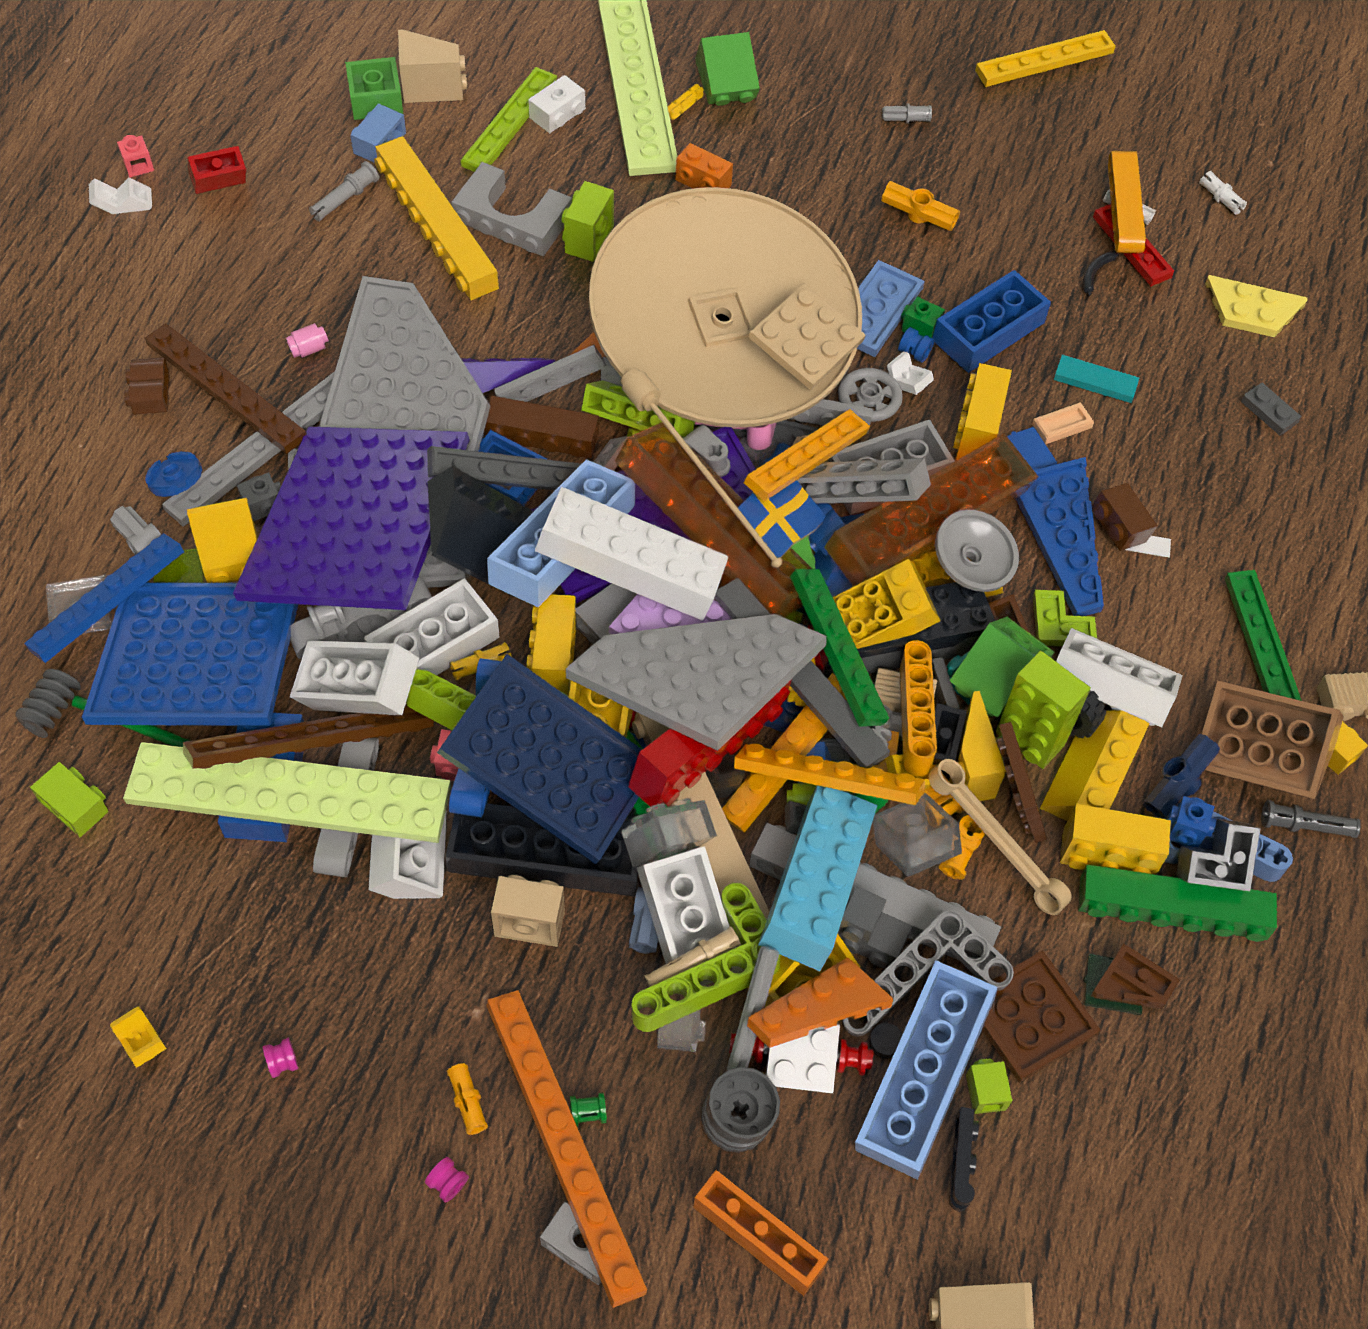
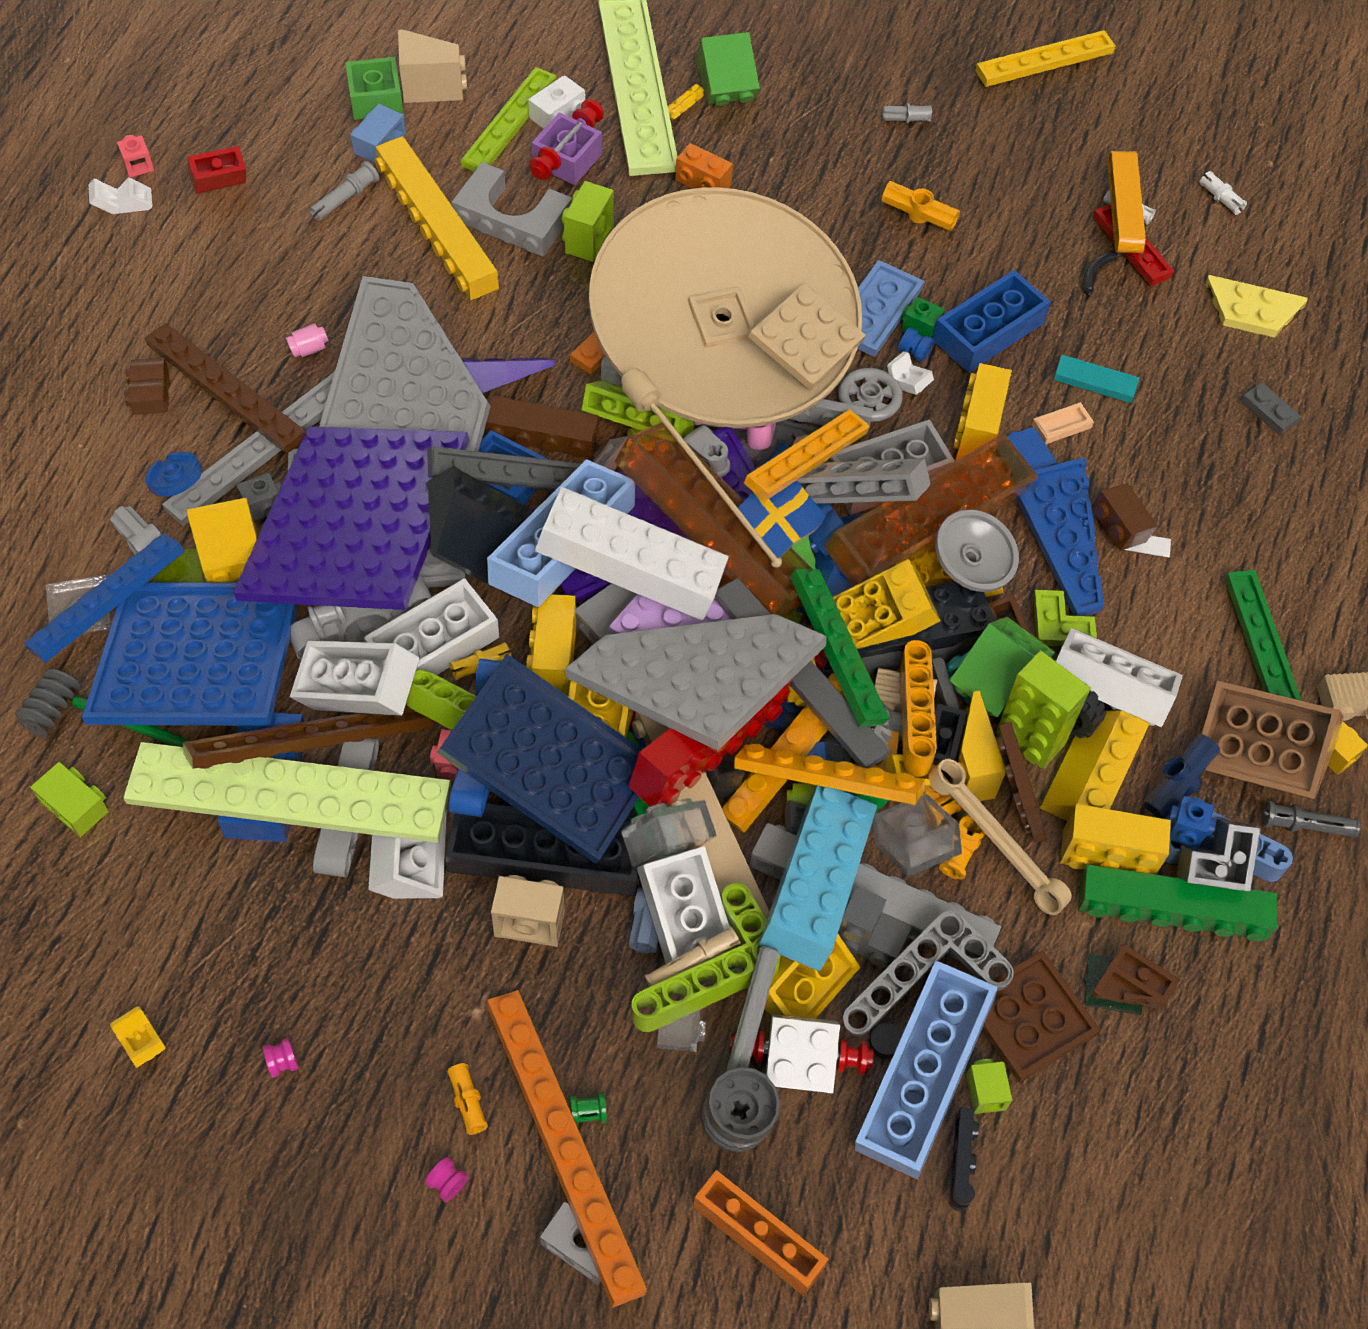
light grey tile [495,345,606,402] -> none
orange wing [747,957,893,1048] -> none
none -> medium lavender brick [529,99,604,185]

